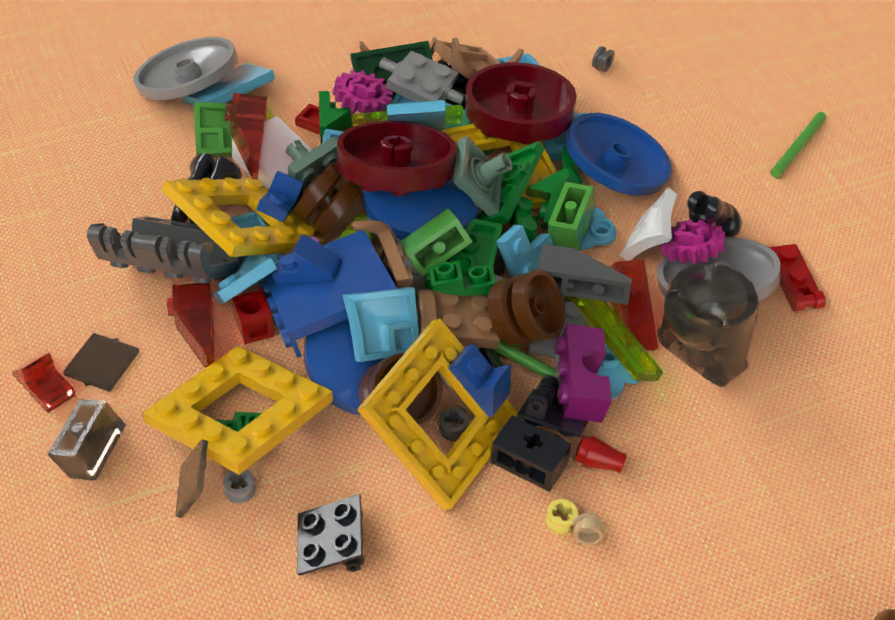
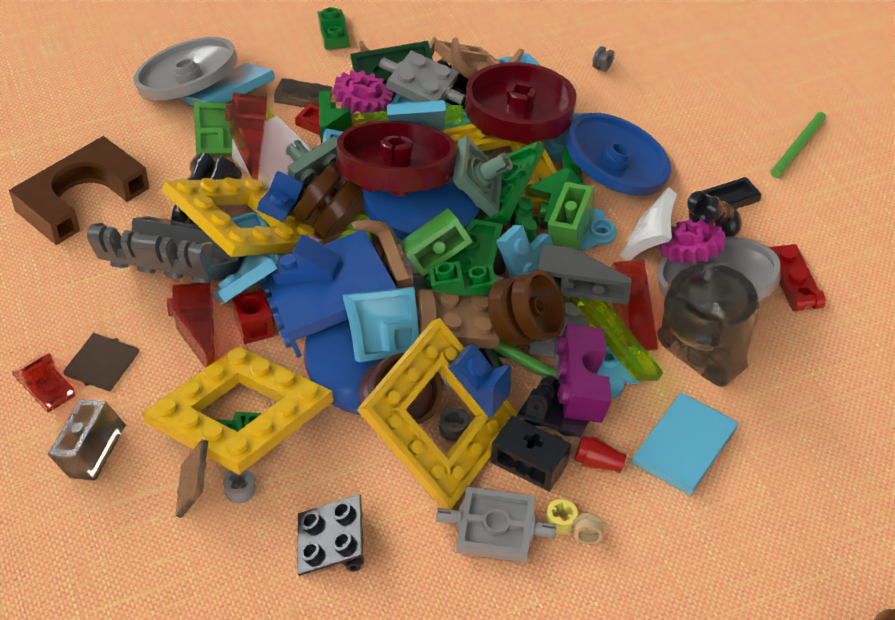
none -> reddish brown arch [9,136,149,245]
none -> clear smoke plate [274,78,332,107]
none -> green slope [317,7,350,49]
none -> light grey plate [436,487,557,563]
none -> medium azure tile [632,392,739,496]
none -> black tile [703,177,762,209]

